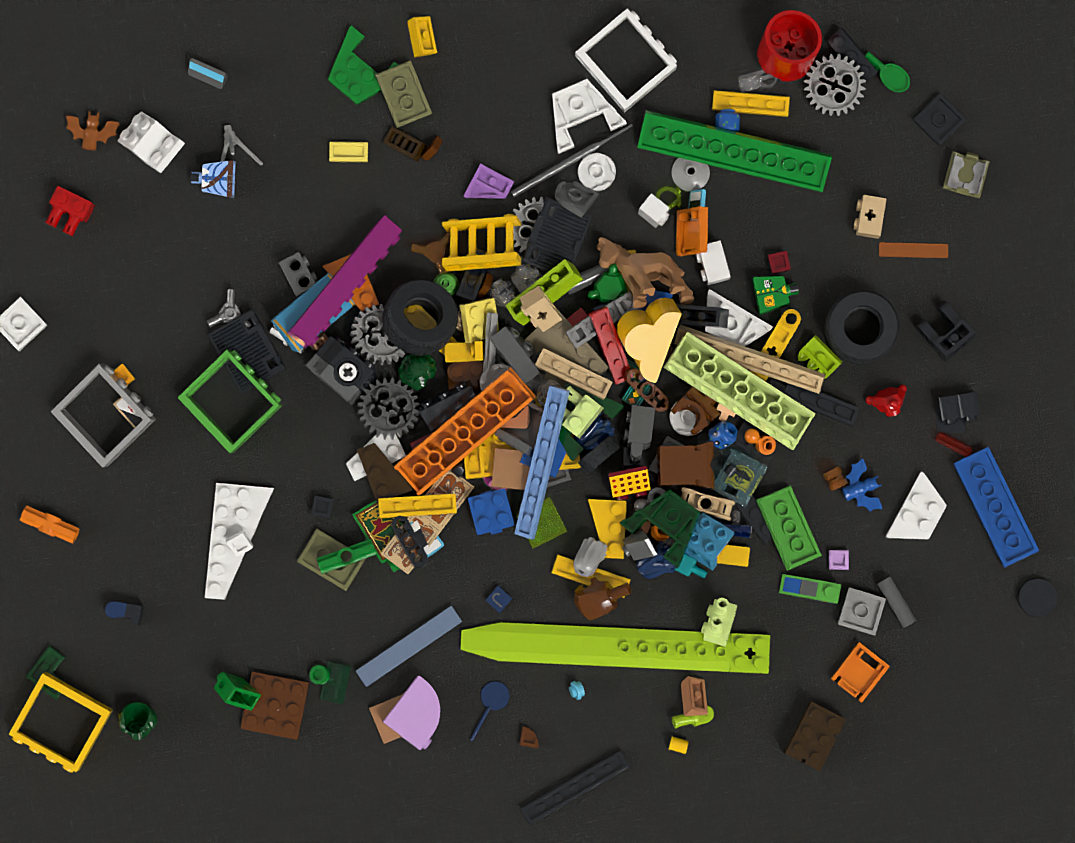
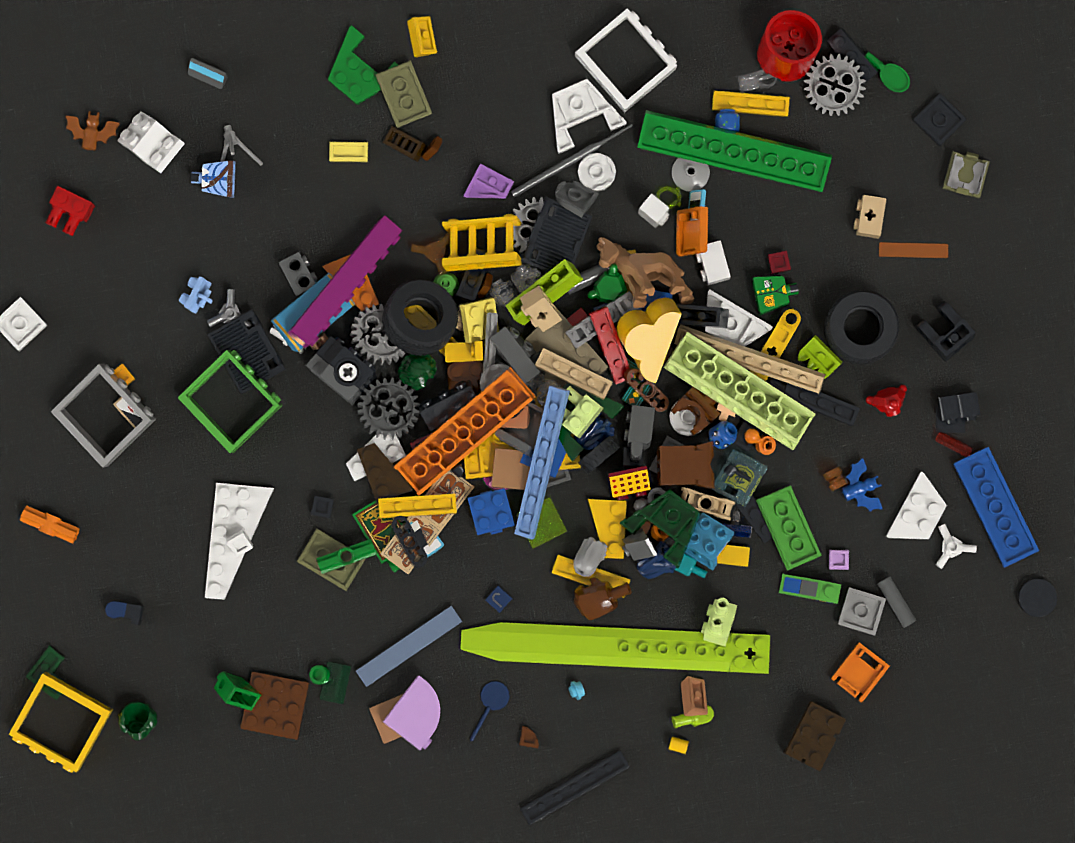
none -> light blue hips [179,276,213,314]
none -> white piece [935,524,977,569]

